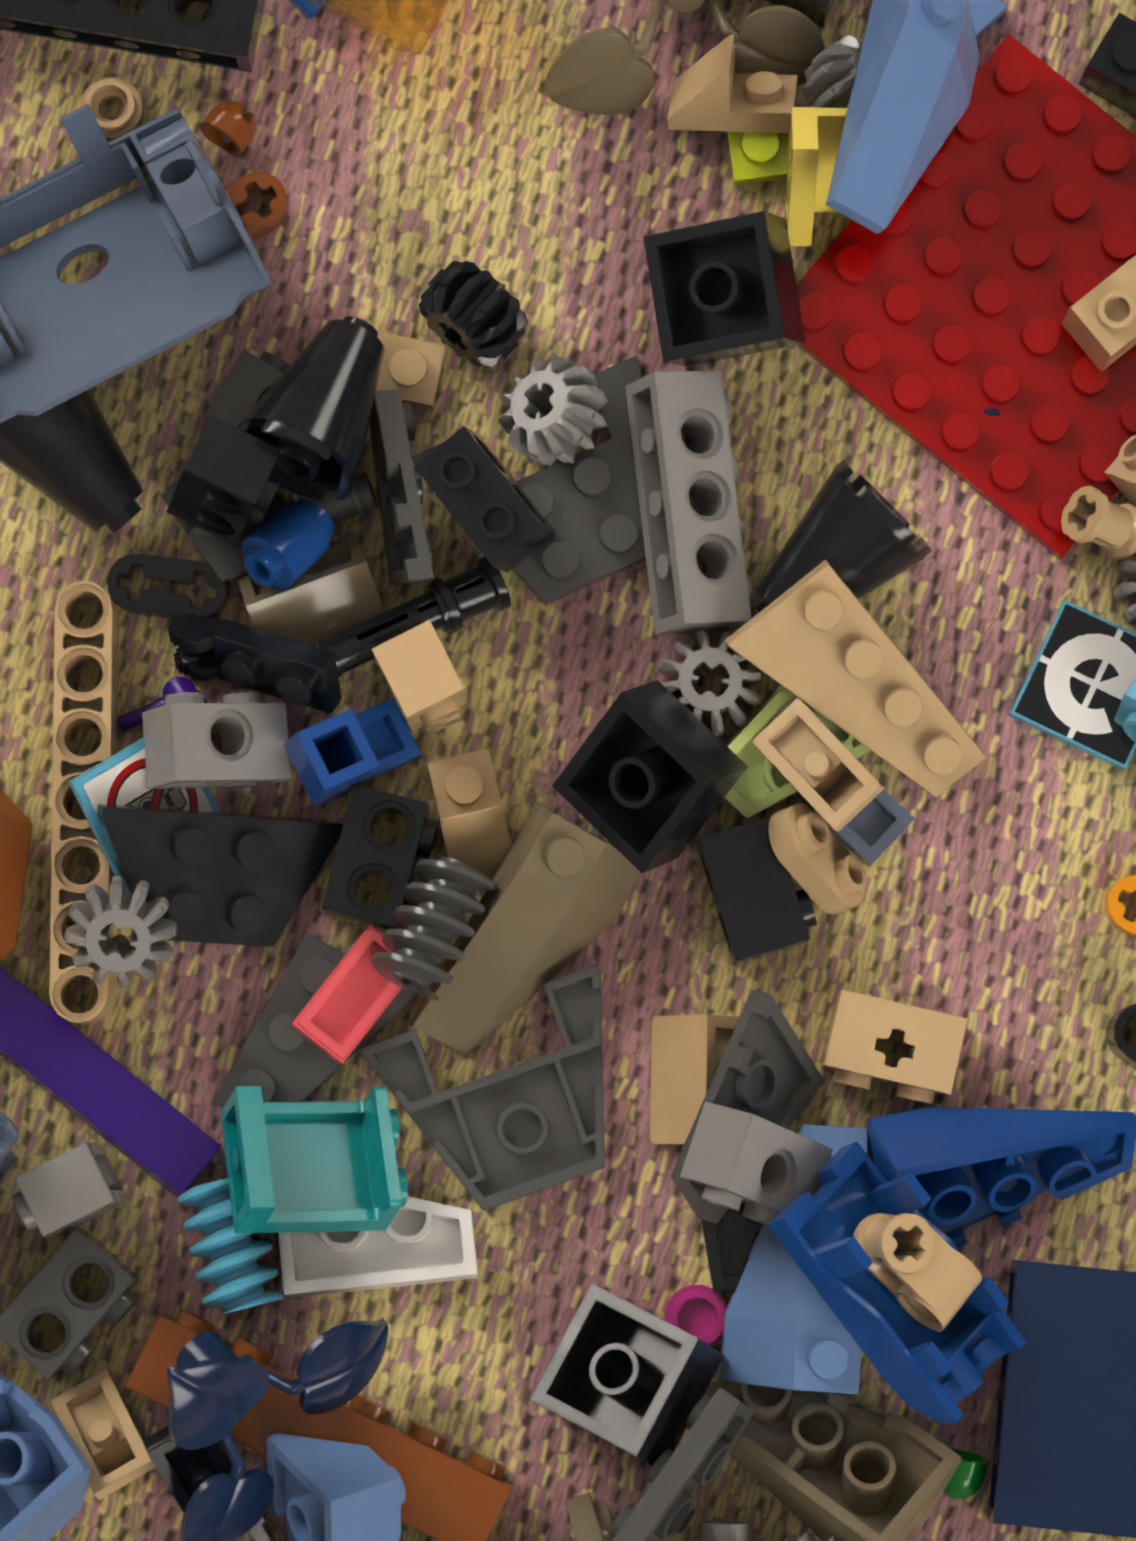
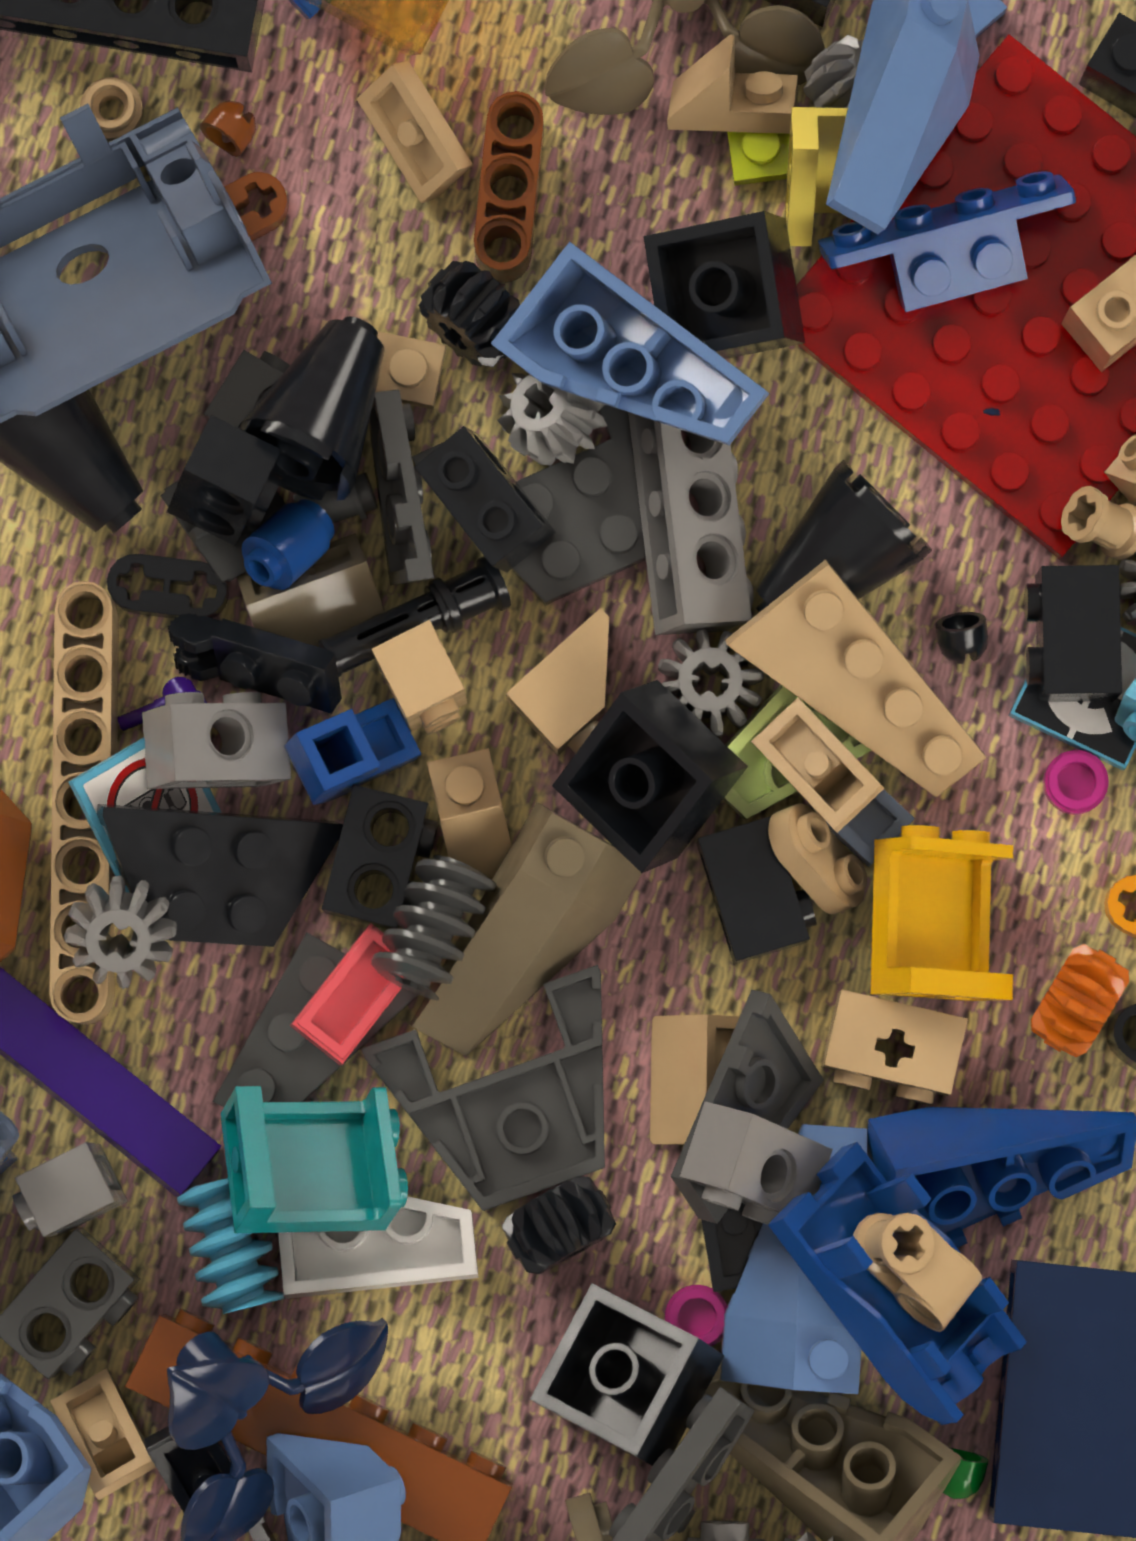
none -> tan plate [356,60,473,203]
none -> dark orange beam [474,91,544,283]
none -> medium blue wedge [491,241,769,446]
none -> black gear [502,1176,616,1274]
none -> tan slope [506,608,609,756]
none -> bracket [818,171,1076,312]
none -> yellow panel [870,825,1013,1001]
none -> black hinge [935,612,988,664]
none -> black brick [1024,565,1122,702]
none -> orange gear [1031,944,1129,1057]
none -> dark pink tile [1043,750,1109,815]

